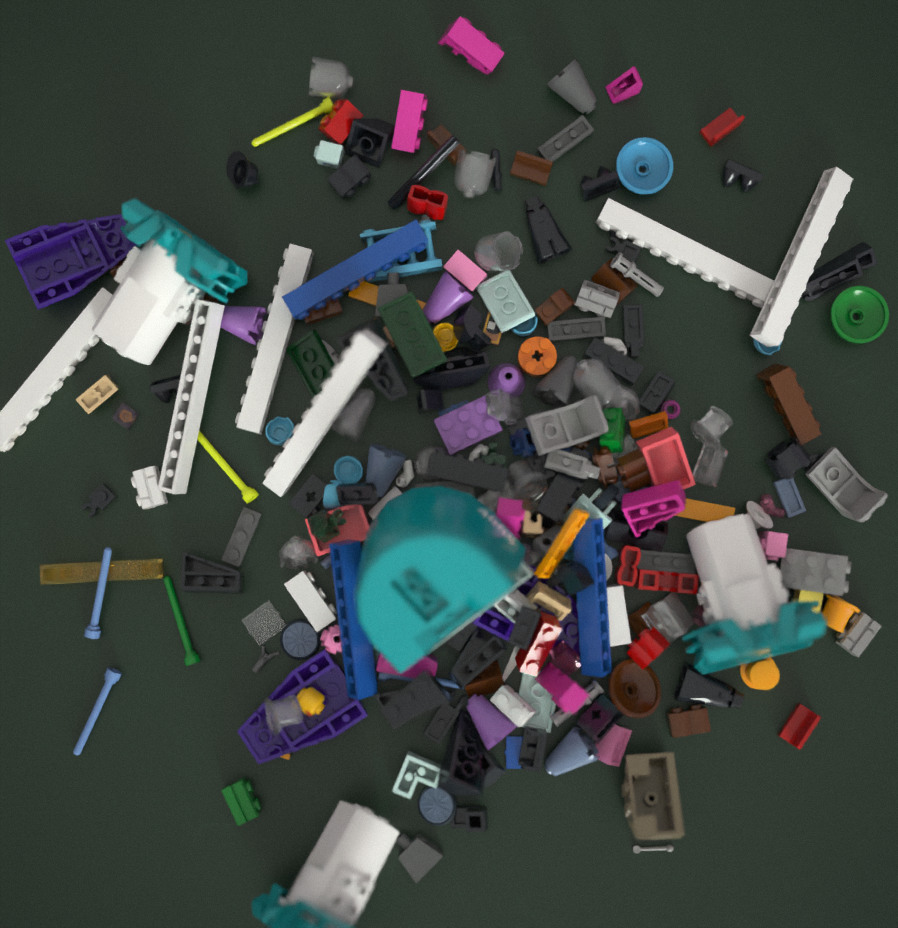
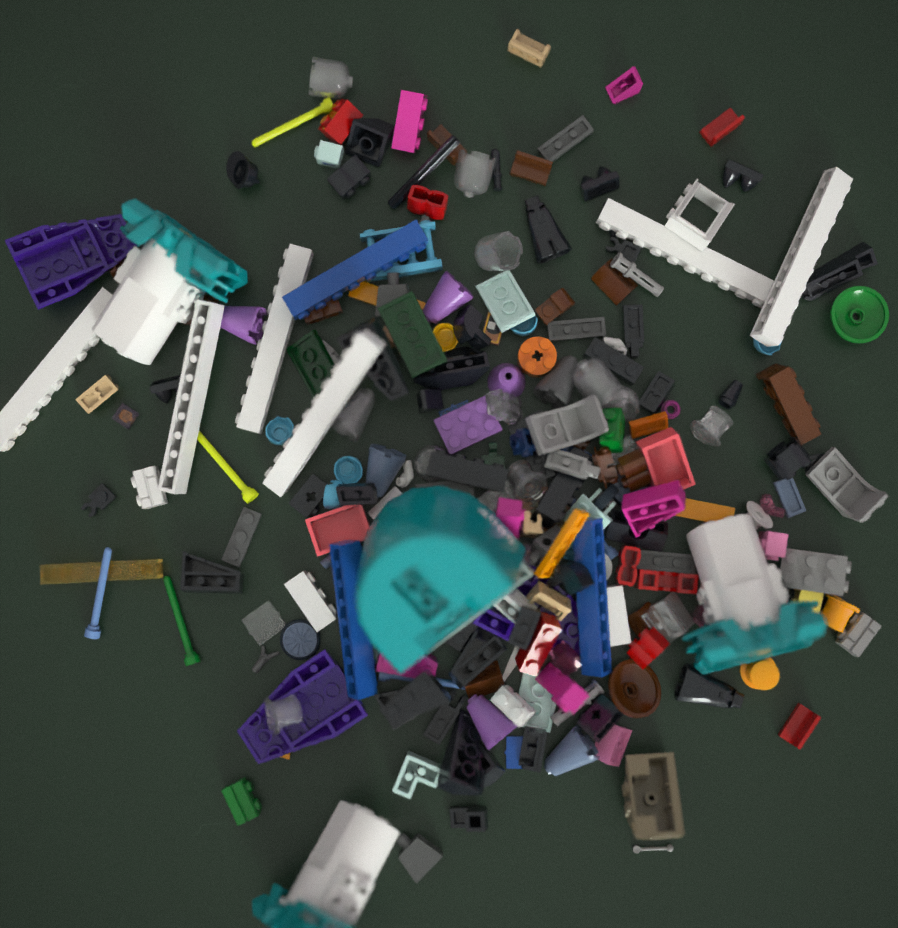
medium blue piece [73,667,122,755] -> none
clear cylinder [279,536,318,570] -> none
yellow head [296,687,326,716] -> none
clear green brick [307,509,347,543] -> none
bright pink brick [320,625,342,654] -> none
sand blue wheel [418,786,456,826] -> none
dark pink wedge [438,16,504,75] -> none
bright pink panel [444,250,487,291] -> none
white arm [468,444,489,461] -> none
dark grey cone [547,59,597,114] -> none
light grey brick [575,280,620,318] -> none
dark azure dish [616,137,673,195] -> none
reddish brown brick [666,704,711,738] -> none
clear brick [692,441,729,488] -> none
none -> tan hinge [508,29,551,67]
none -> white window [665,179,735,252]
none -> black cone [718,380,743,409]

